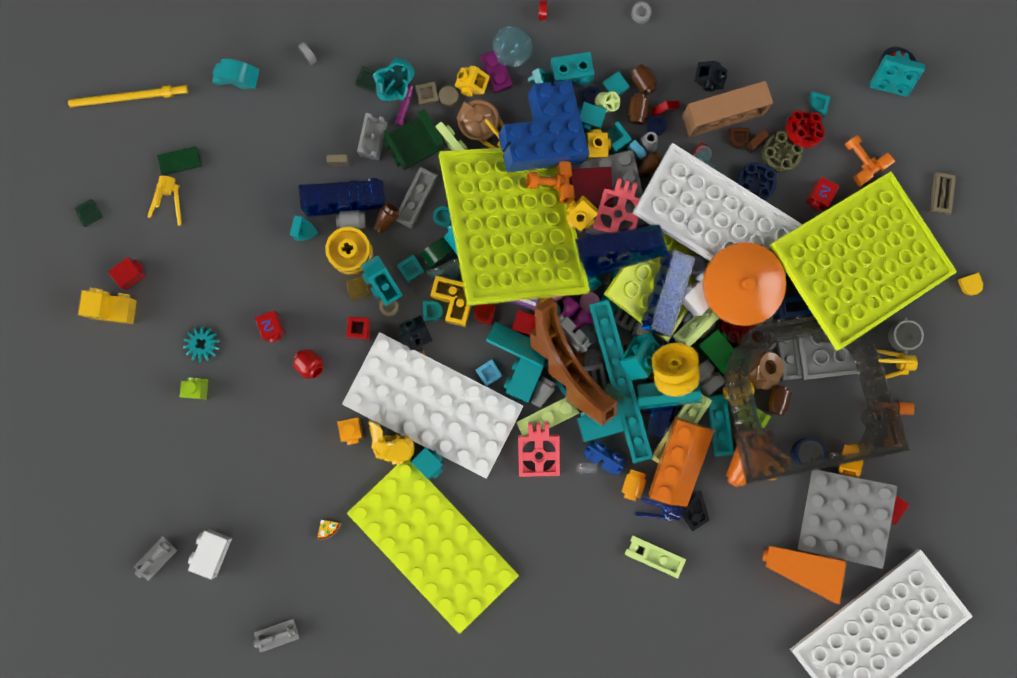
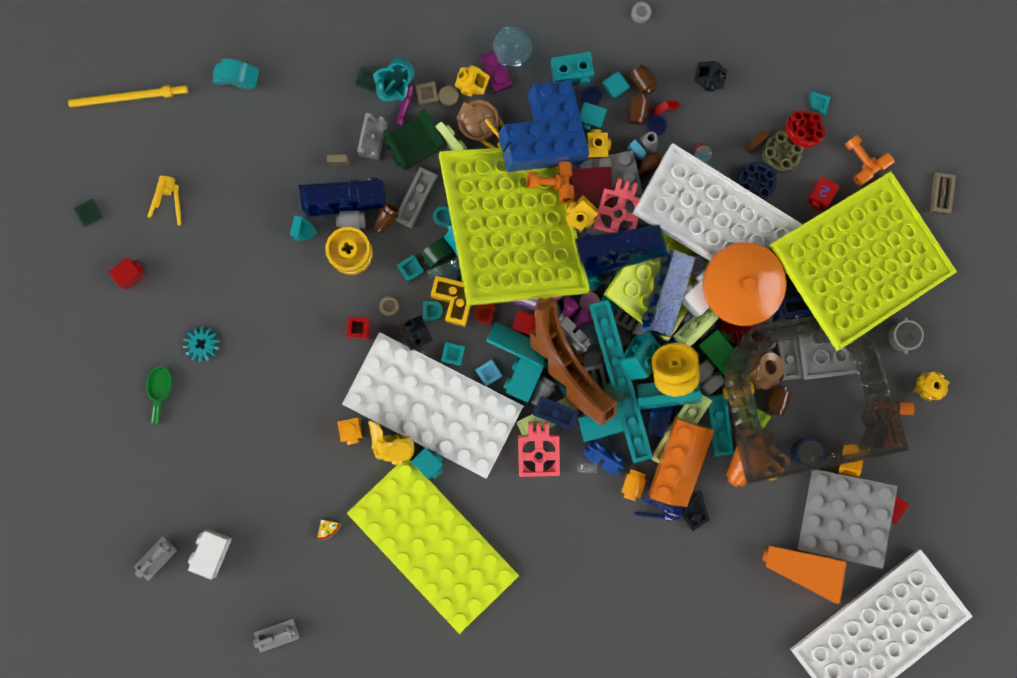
yellow brick [78,288,137,324] -> none
dark green tile [157,146,202,176] -> none
lime brick [179,377,209,400] -> none
red brick [254,310,286,344] -> none
red head [293,349,324,379] -> none
light grey tile [298,42,317,65] -> none
clear yellow tile [345,276,371,301] -> none
teal brick [361,255,403,306] -> none
teal tile [528,68,552,90] -> none
red tile [538,0,547,21] -> none
yellowish green wheel [595,91,620,112] -> none
teal panel [606,121,632,154] -> none
yellowish green plate [625,535,686,578] -> none
medium nougat brick [682,81,773,138] -> none
reddish brown tile [729,128,750,149] -> none
teal plate [869,47,925,97] -> none
yellow plant [872,349,918,382] -> none
yellow tile [958,272,983,296] -> none
none -> green piece [146,366,173,424]
none -> teal tile [441,342,465,367]
none -> dark blue plate [533,396,579,431]
none -> yellow brick [913,371,950,402]

